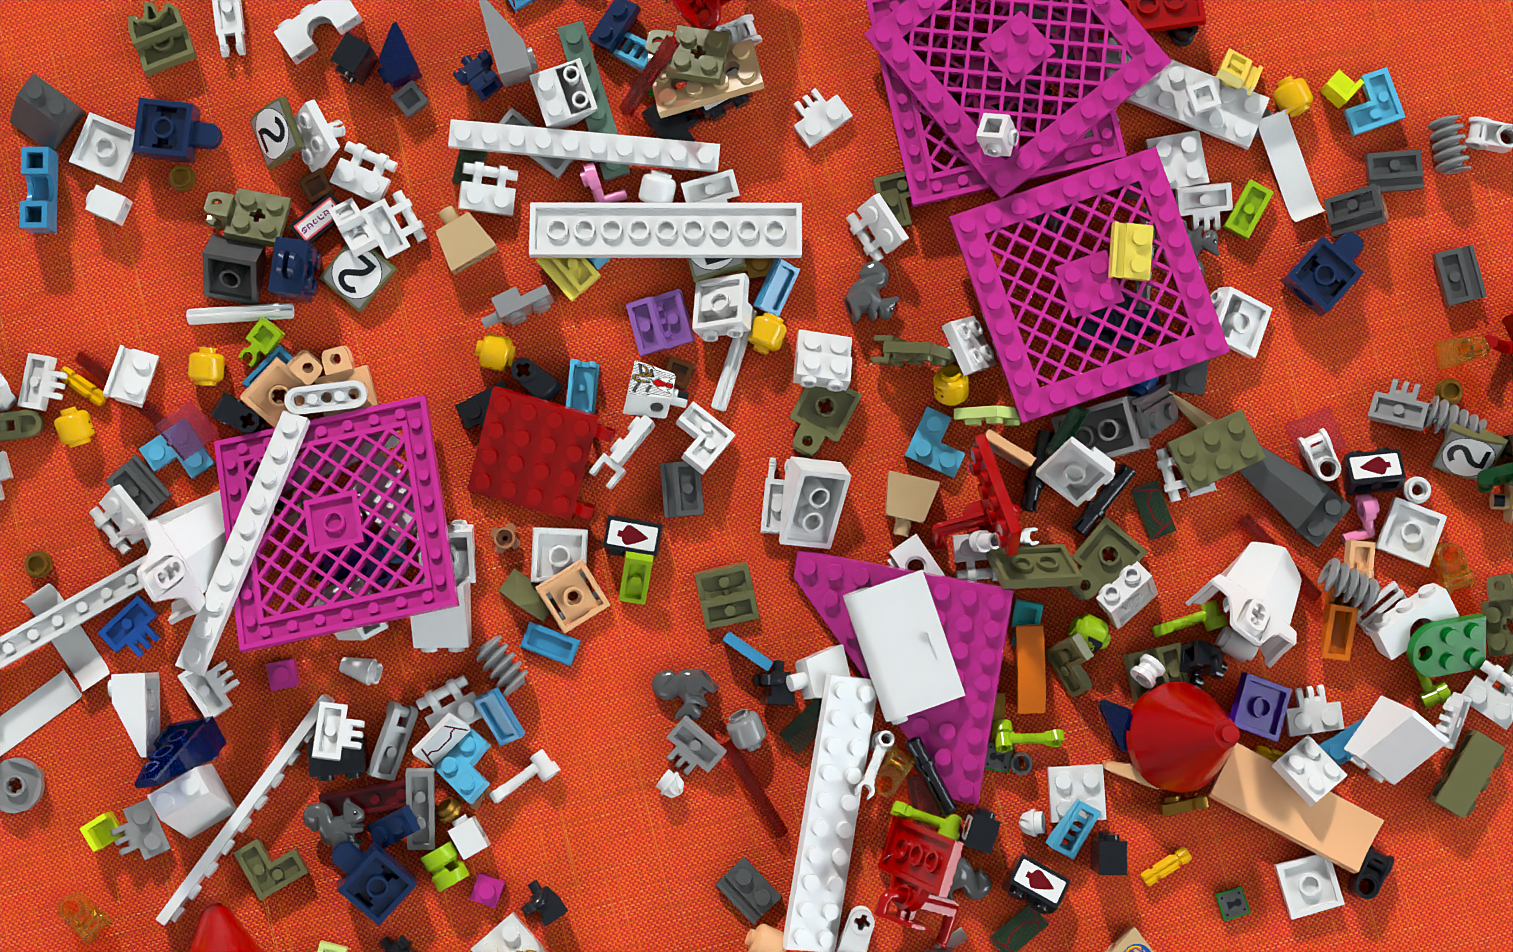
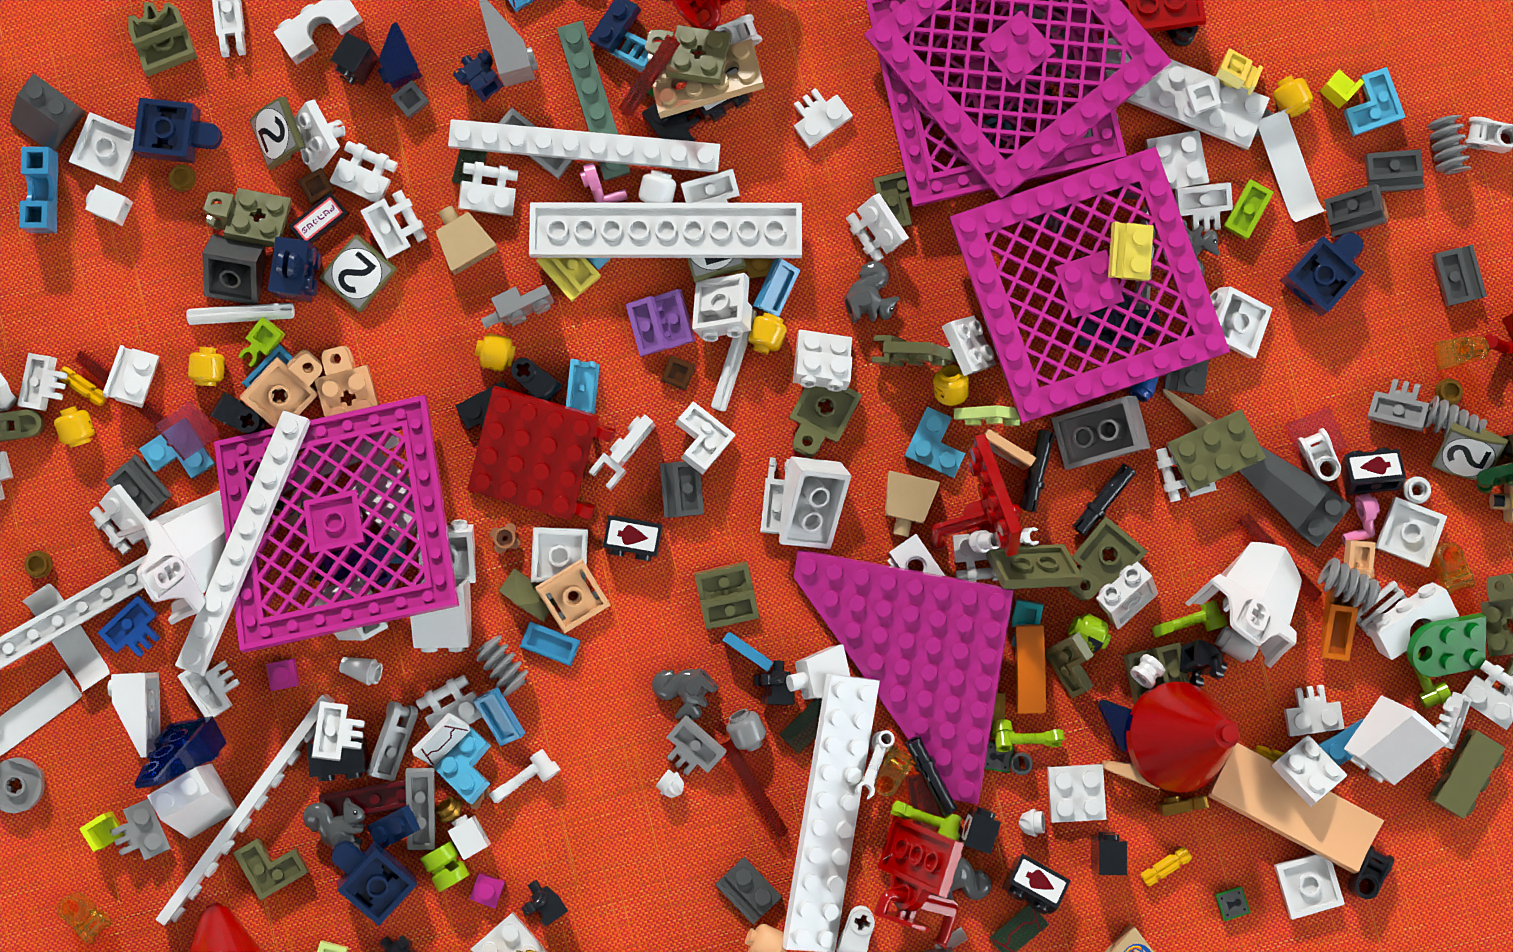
white plate [284,380,368,415] -> none
white slope [328,198,379,258] -> none
white slope [529,58,598,129] -> none
lime plate [618,551,654,605] -> none
torso [623,360,689,419] -> none
white door [843,569,965,725] -> none
white brick [976,113,1019,157] -> none
white plate [1036,436,1115,507] -> none
clear green tile [1045,405,1090,456] -> none
medium azure slope [1045,799,1101,860] -> none
clear green tile [1130,480,1177,541] -> none
dark grey plate [1132,383,1179,439] -> none
dark purple plate [1229,673,1292,742] -> none

